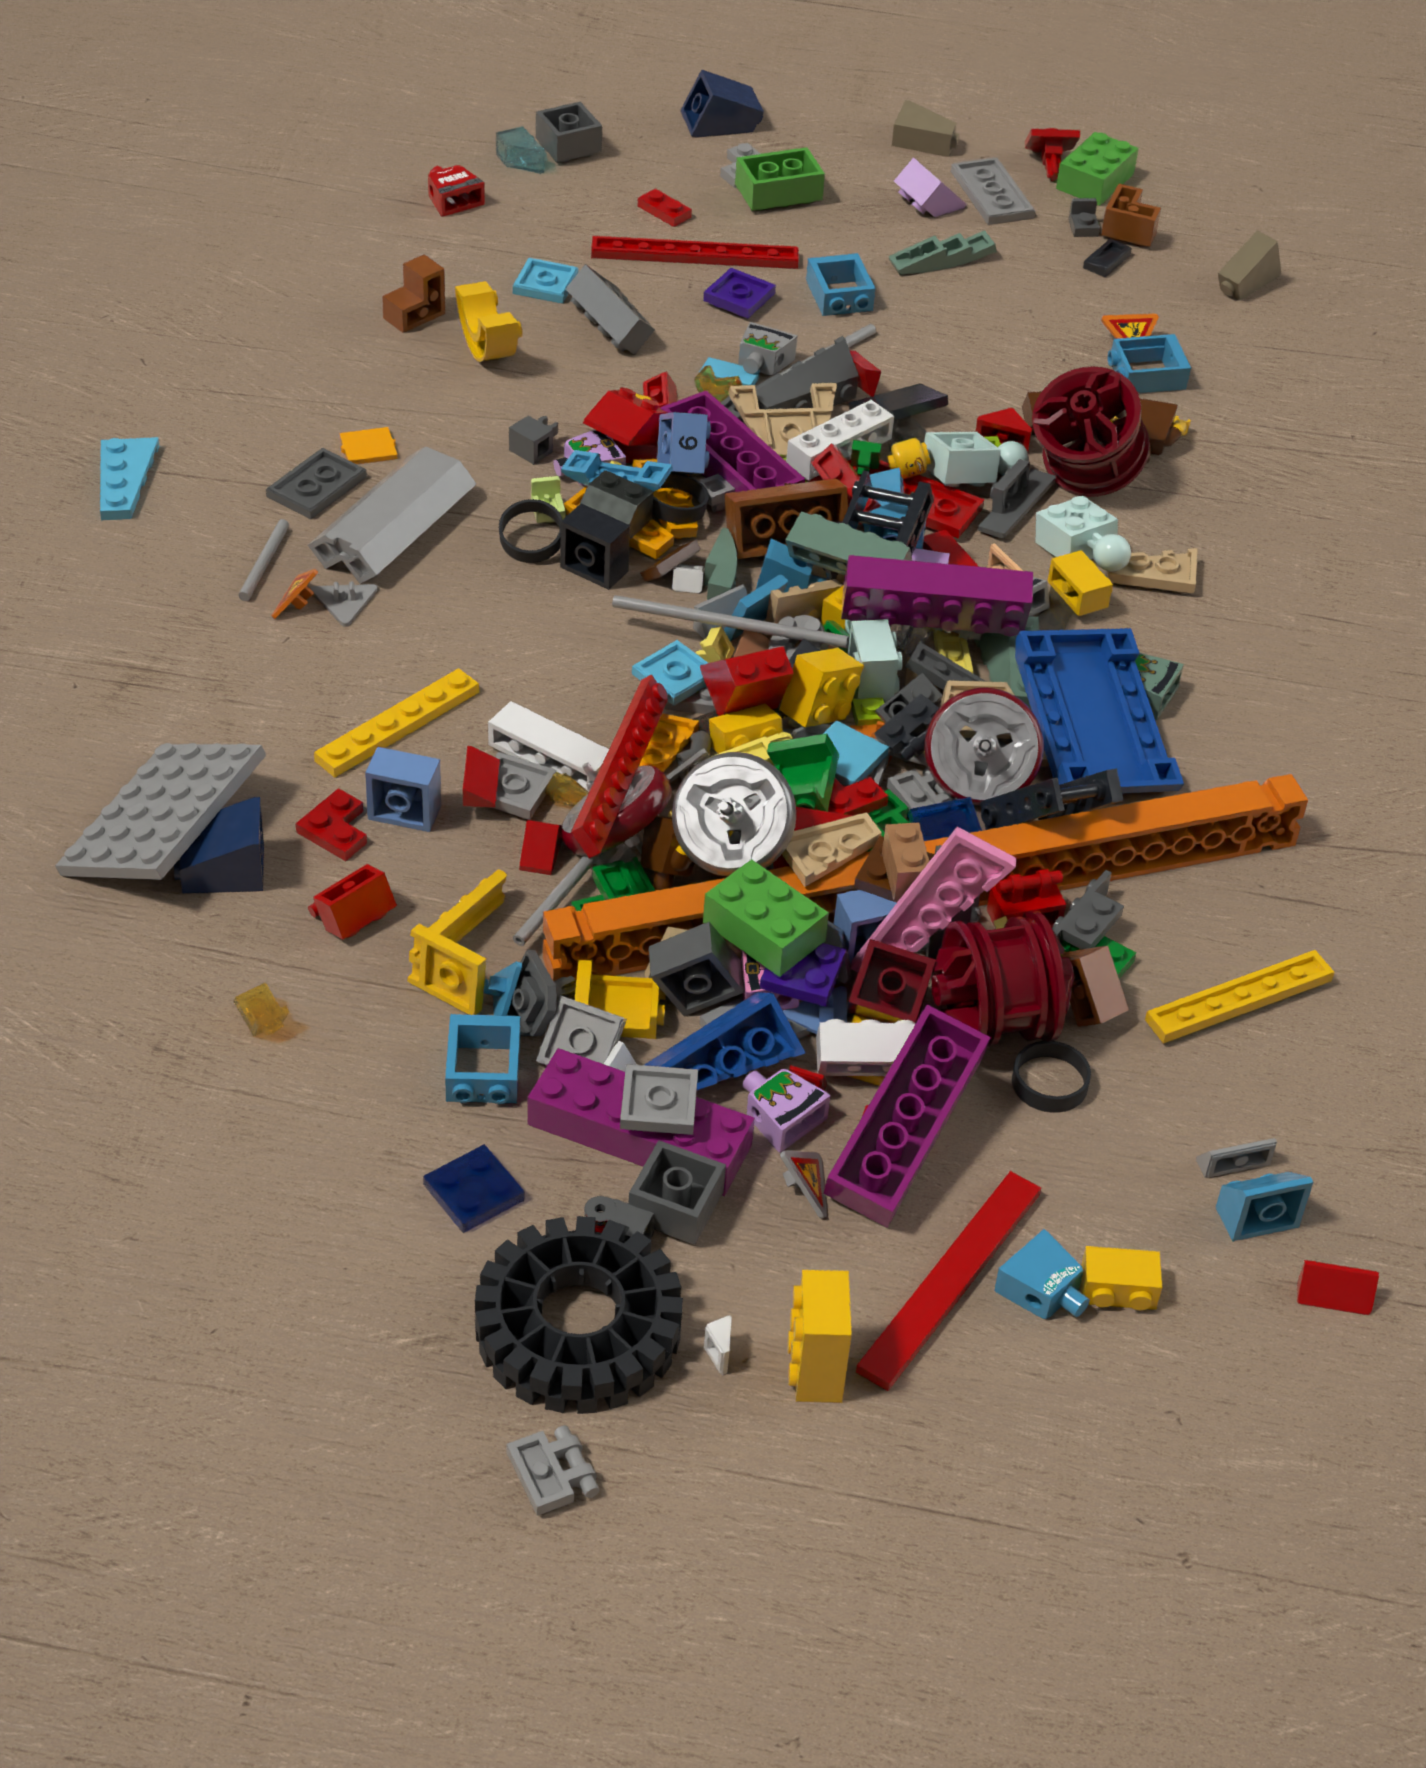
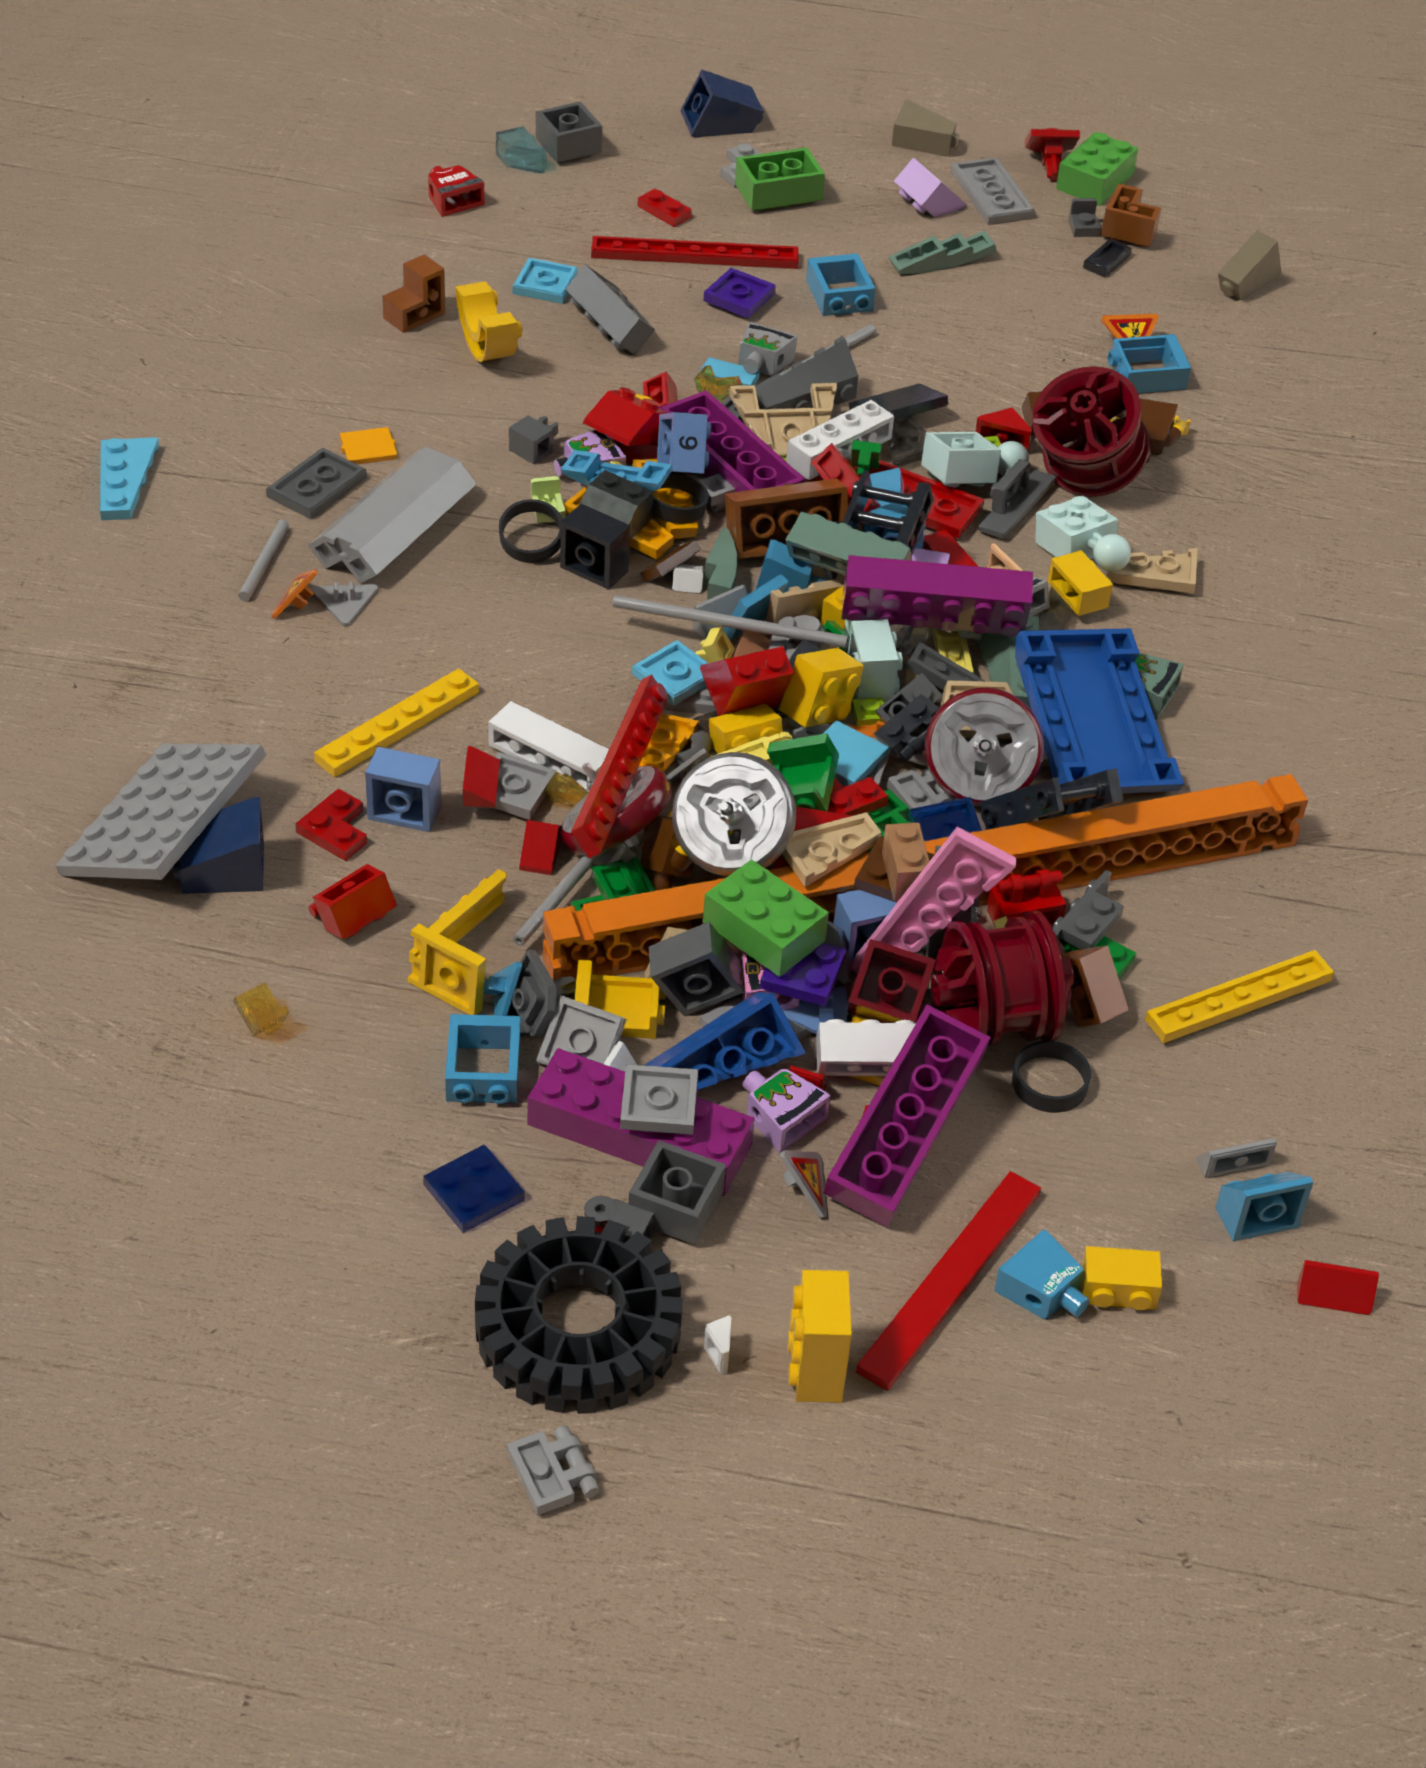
red slope [850,350,881,397] -> none
yellow head [887,438,931,479] -> none

